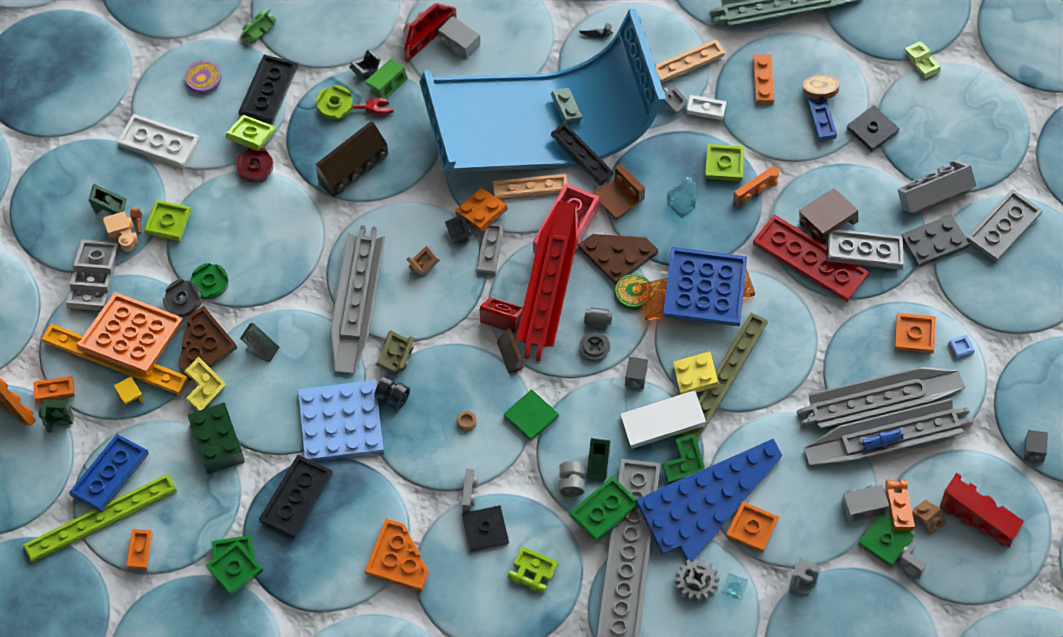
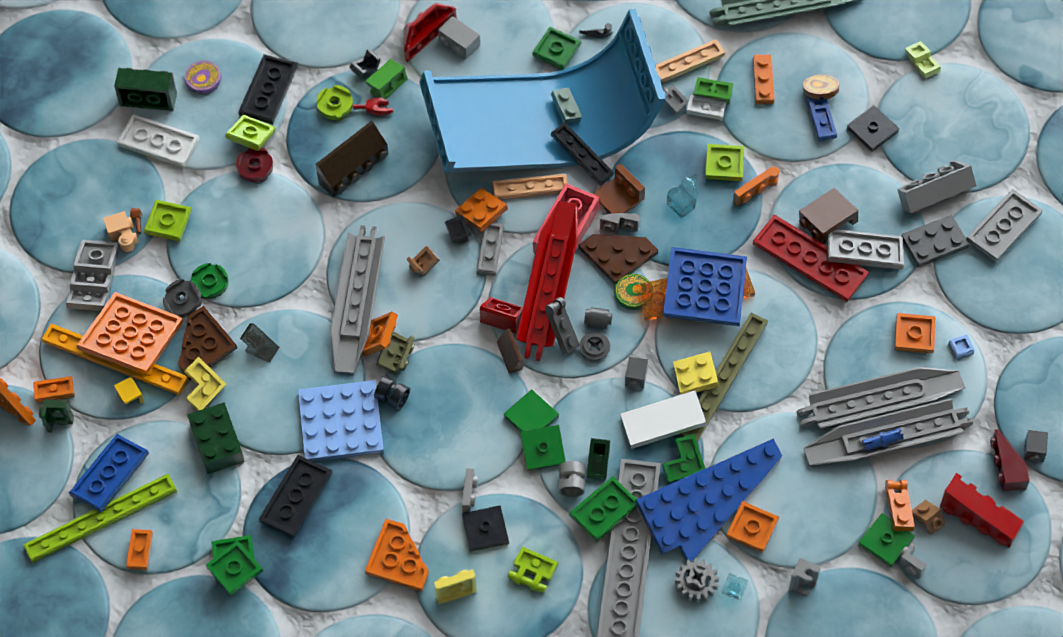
dark green slope [88,184,127,214] -> none
bright green hinge [241,9,276,43] -> none
medium nougat tile [457,411,477,432] -> none
light grey brick [842,485,889,523] -> none
none -> dark green brick [114,68,177,111]
none -> orange plate [362,312,398,356]
none -> light yellow plate [434,570,477,605]
none -> green plate [520,425,566,471]
none -> green plate [532,27,581,70]
none -> dark grey plate [545,297,579,354]
none -> light grey slope [600,213,640,233]
none -> bright green hinge [694,77,733,105]
none -> dark red slope [990,429,1029,492]

